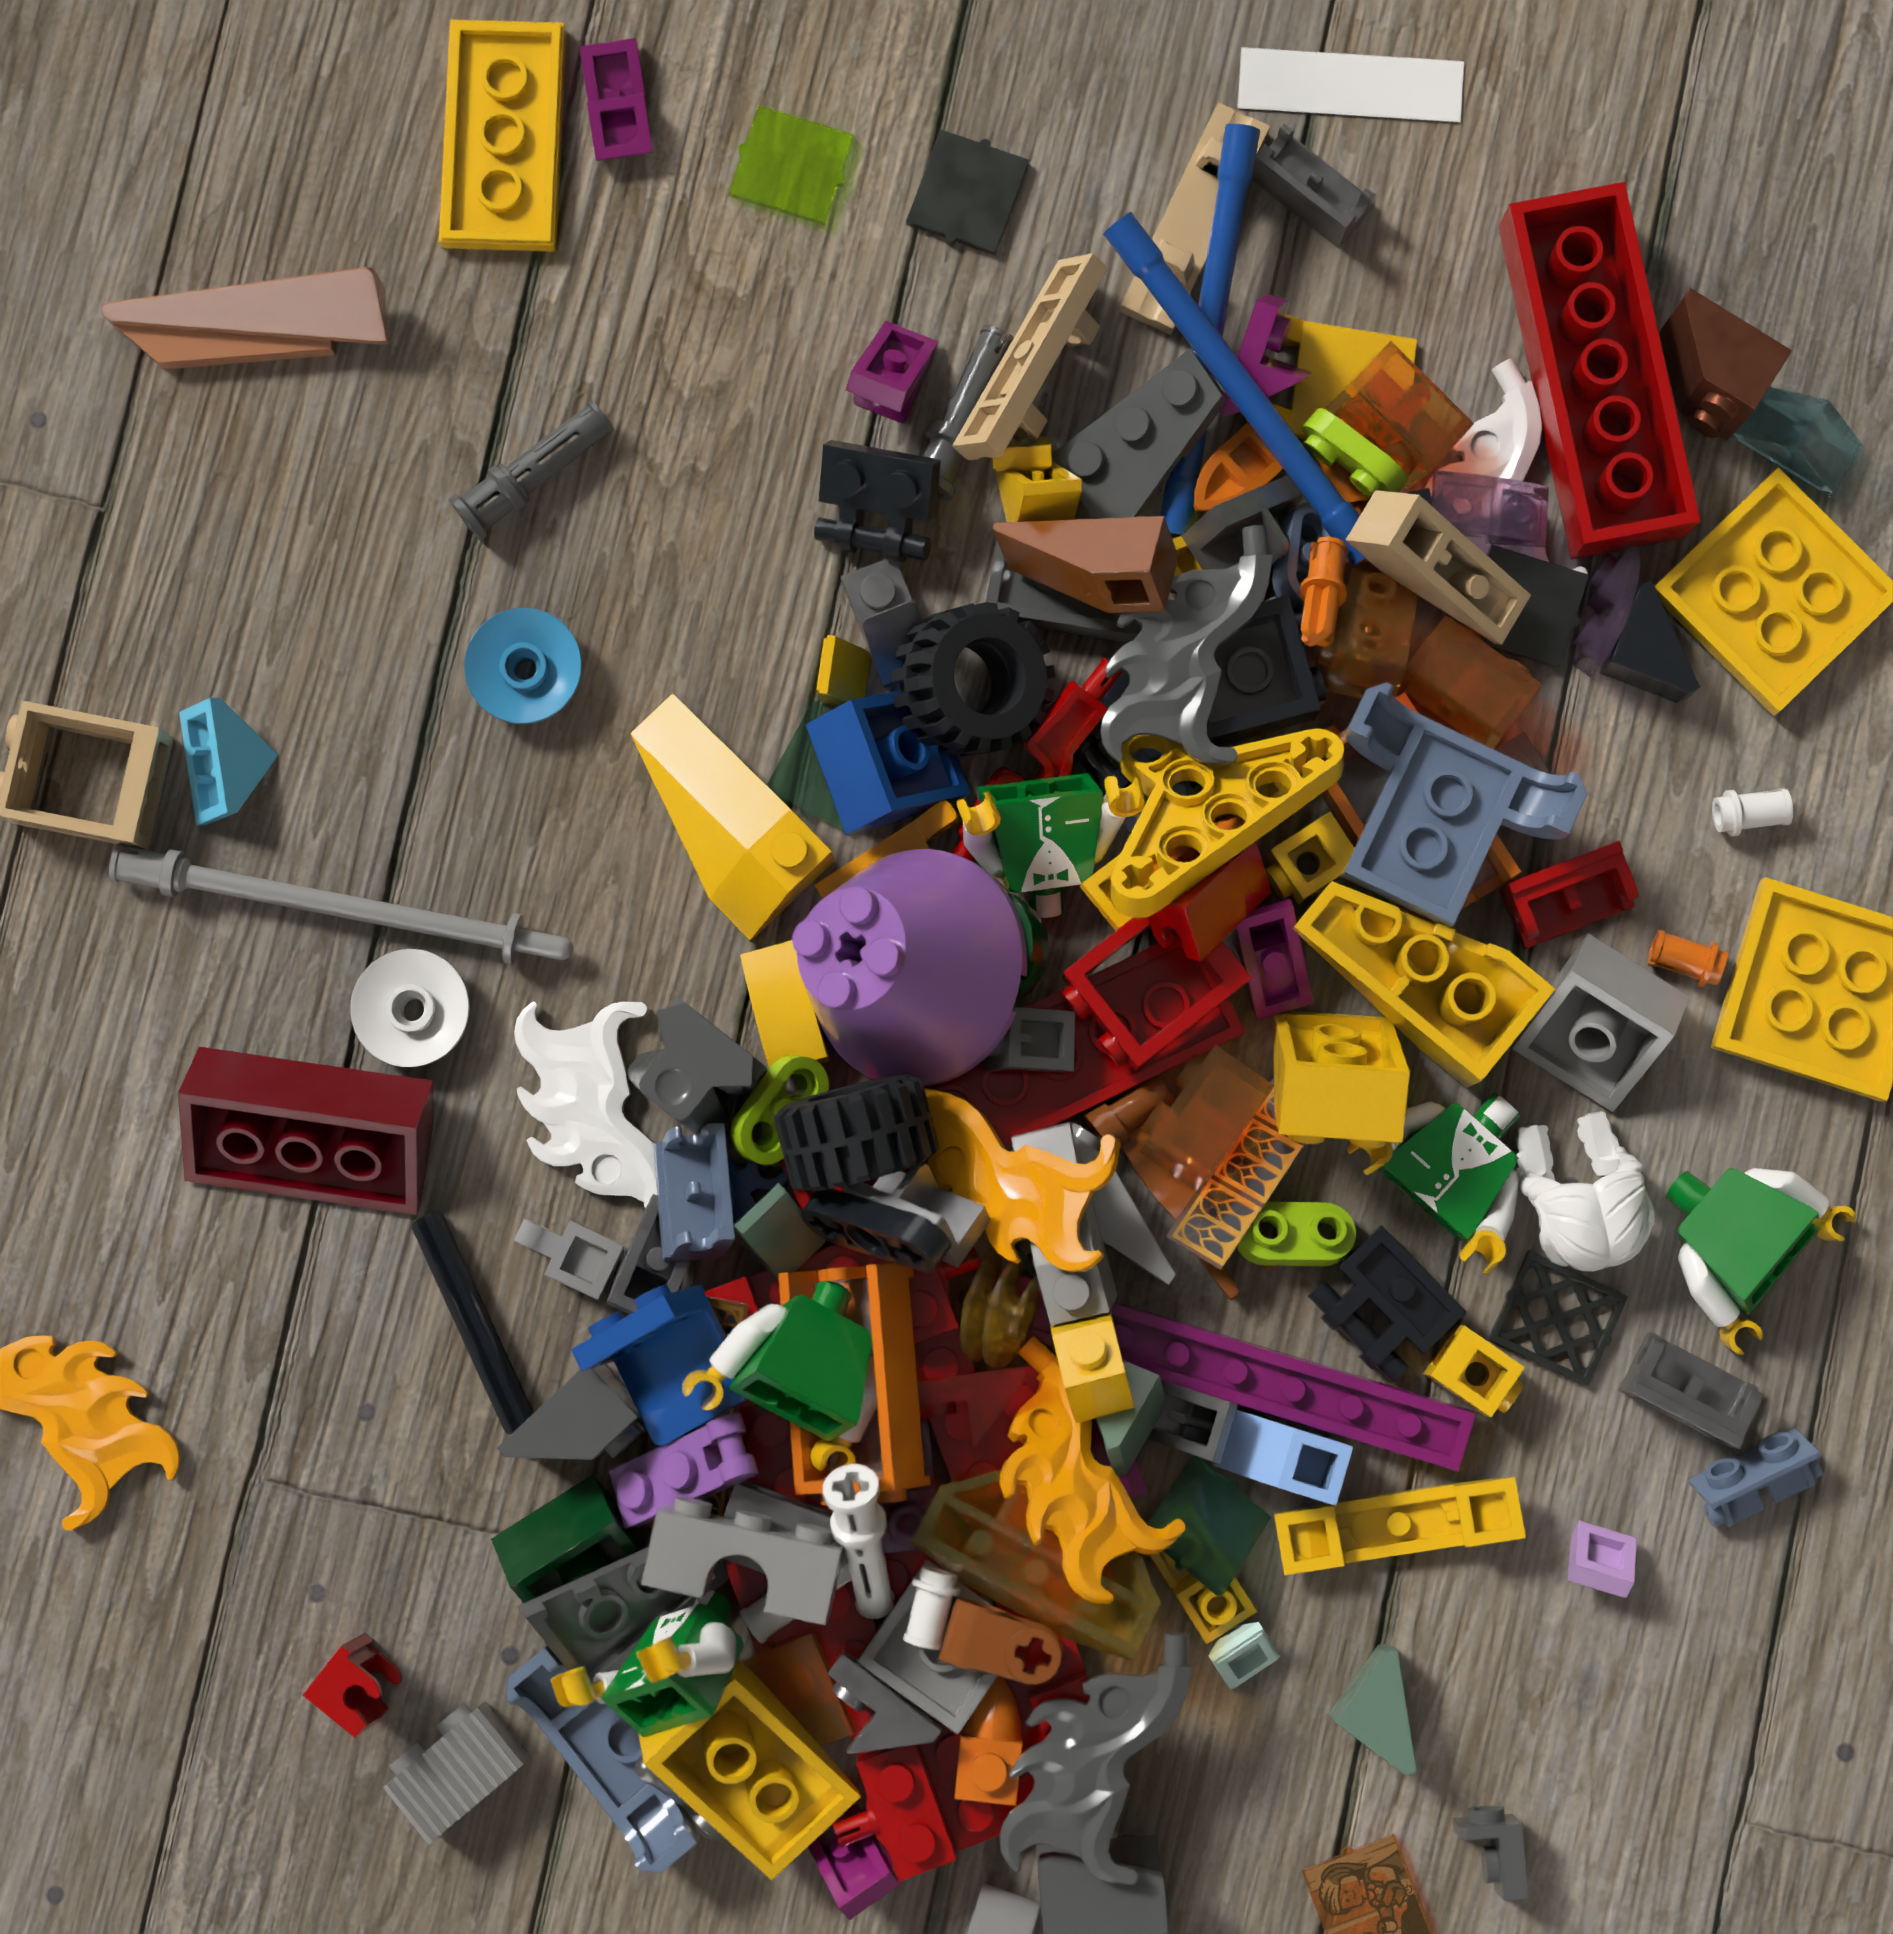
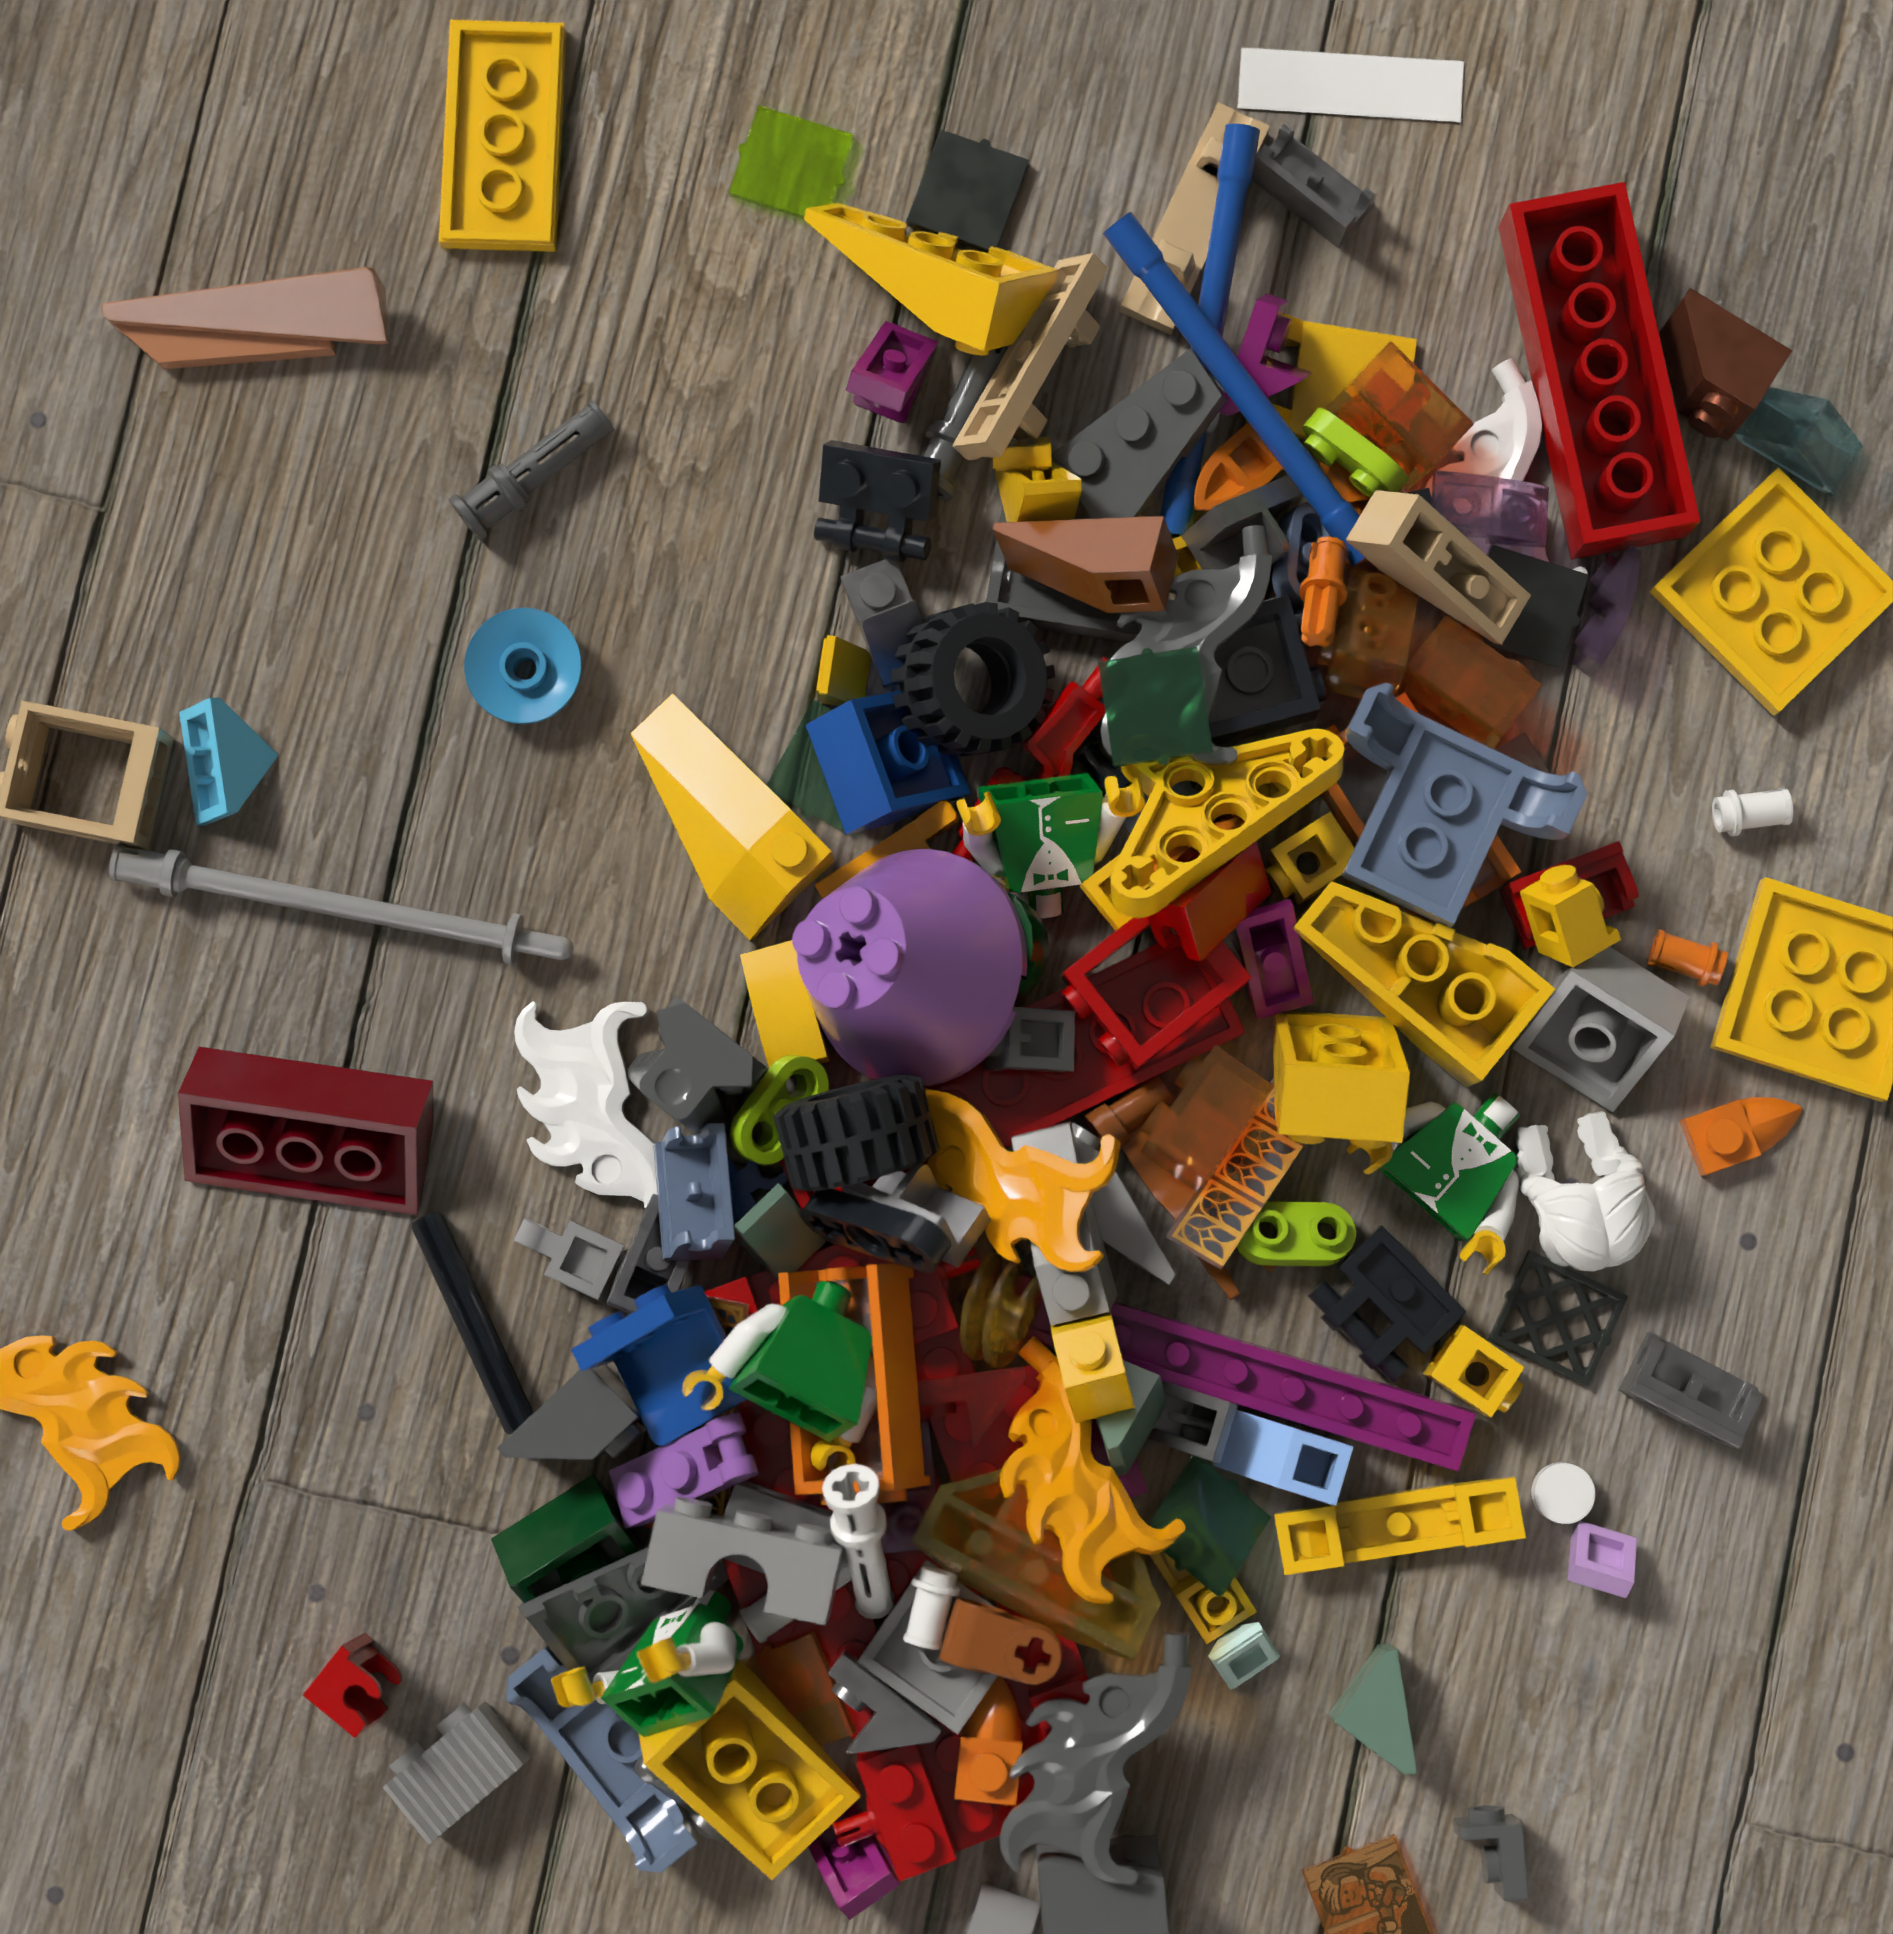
white dish [350,949,470,1068] -> none
magenta slope [579,38,653,161] -> none
black slope [1600,581,1700,703] -> none
green torso [1666,1168,1857,1355] -> none
sand blue hinge [1688,1428,1823,1528] -> none
none -> yellow wedge [804,203,1059,356]
none -> clear green piece [1098,646,1213,767]
none -> yellow brick [1520,865,1621,968]
none -> white tile [1531,1462,1595,1524]
none -> orange plate [1679,1097,1802,1176]

